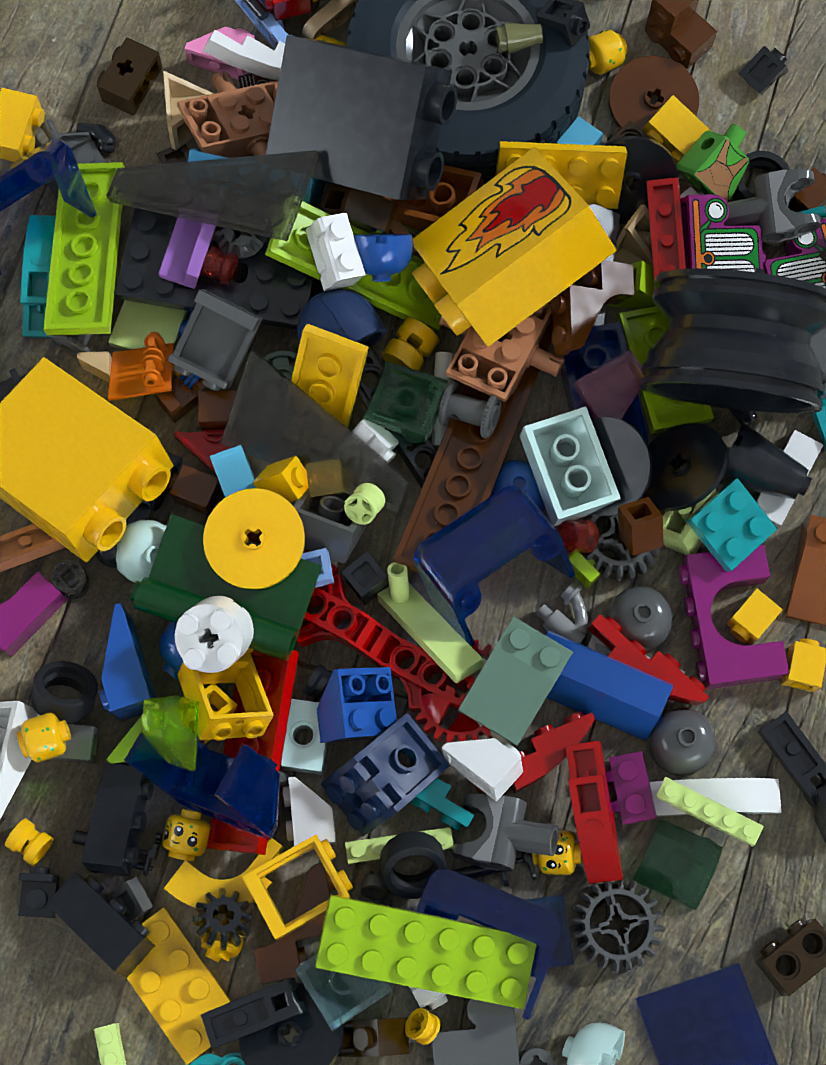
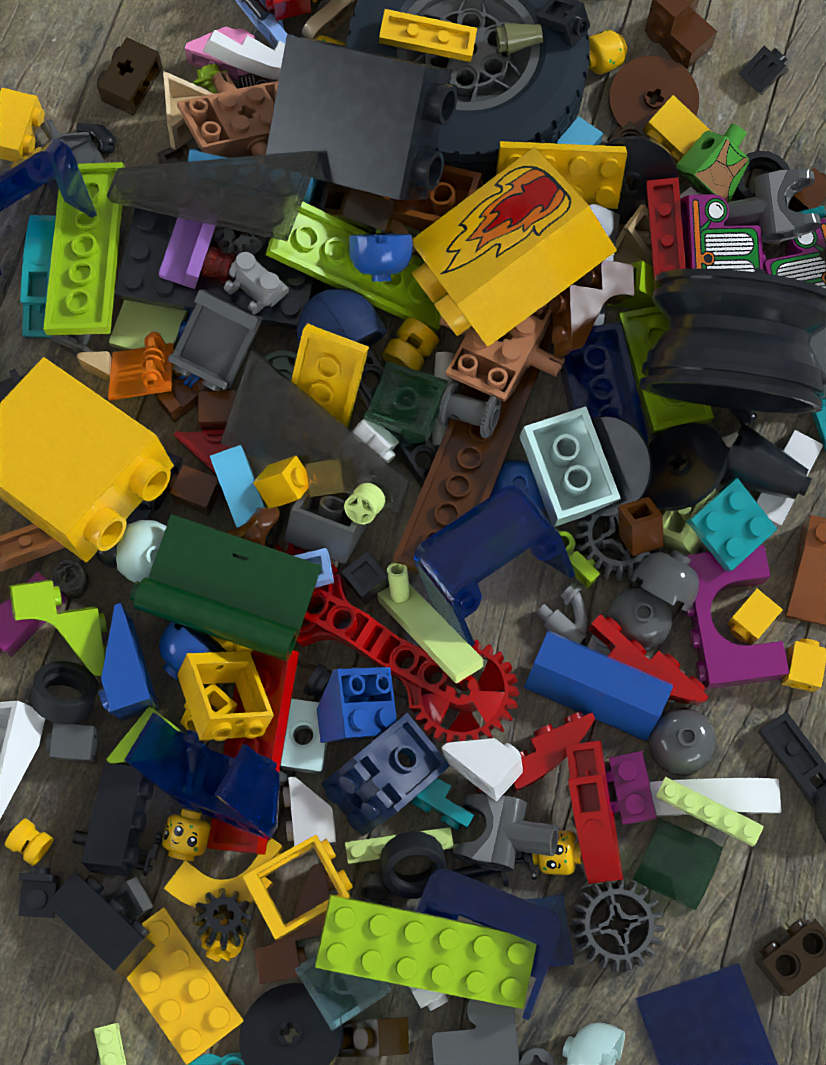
yellow head [17,713,71,763] -> none
clear neon green slope [142,695,199,771] -> none
white brick [175,596,254,673] -> none
black plate [200,978,307,1049] -> none
yellow piece [203,488,305,590] -> none
white brick [305,213,366,291] -> none
yellow bush [405,1008,440,1045] -> none
sand green slope [458,616,573,746] -> none
clear red wheel [557,520,599,553] -> none
clear pink wing [574,350,647,419] -> none
none -> lime arch [9,579,107,676]
none -> lime plant [193,64,228,94]
none -> light grey piece [224,252,289,315]
none -> yellow plate [378,9,477,62]
none -> dark grey cylinder [630,550,699,612]

